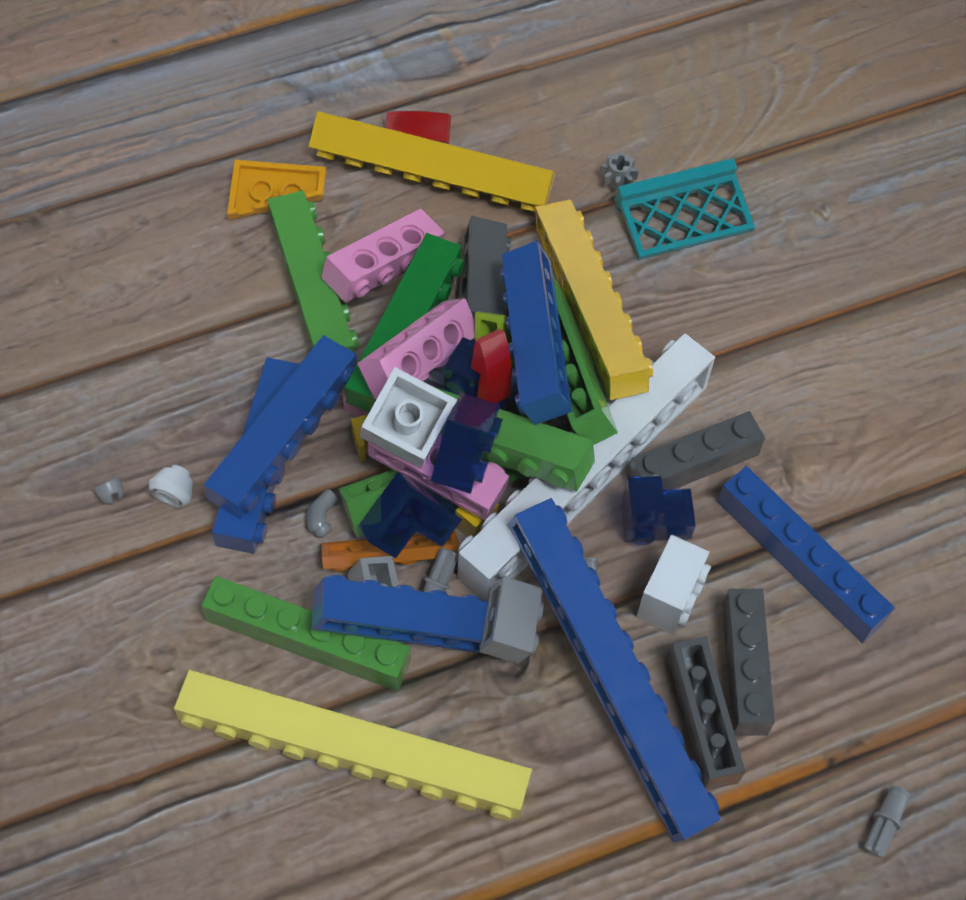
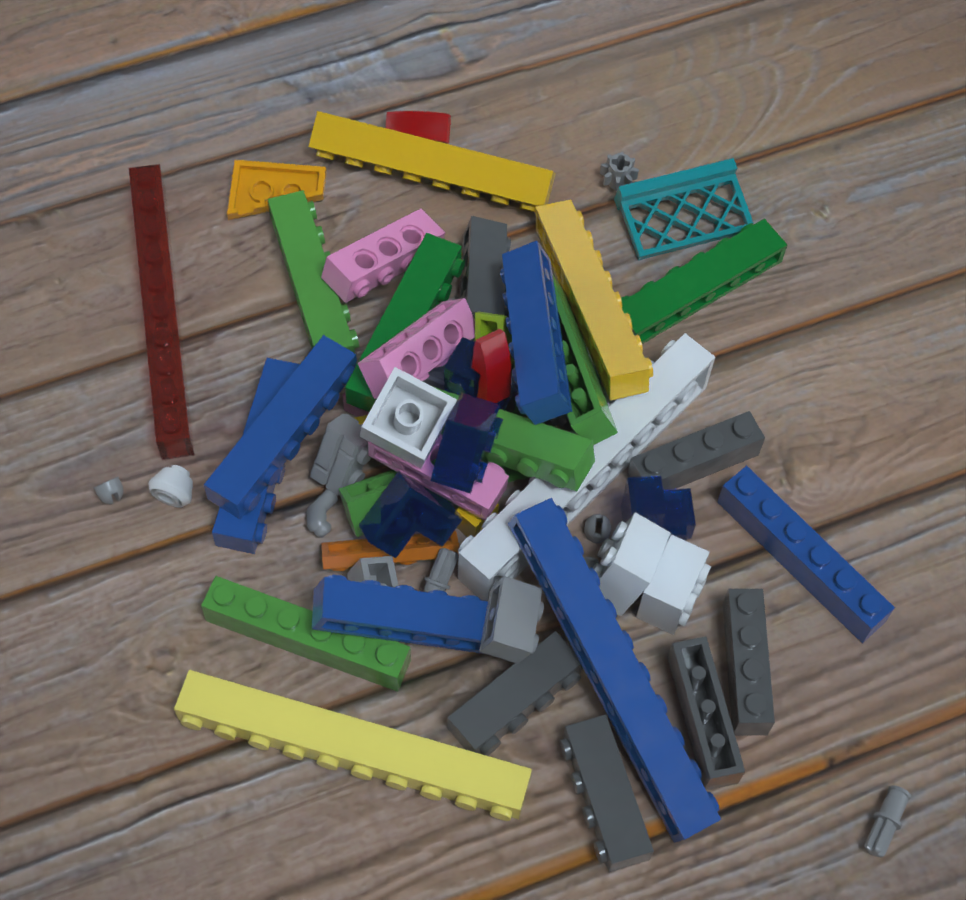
none -> clear red brick [129,164,195,460]
none -> light grey brick [310,413,371,496]
none -> dark grey brick [447,631,582,756]
none -> dark grey brick [559,714,654,872]
none -> light grey hinge [584,514,611,543]
none -> white brick [593,512,671,616]
none -> green brick [621,218,787,344]

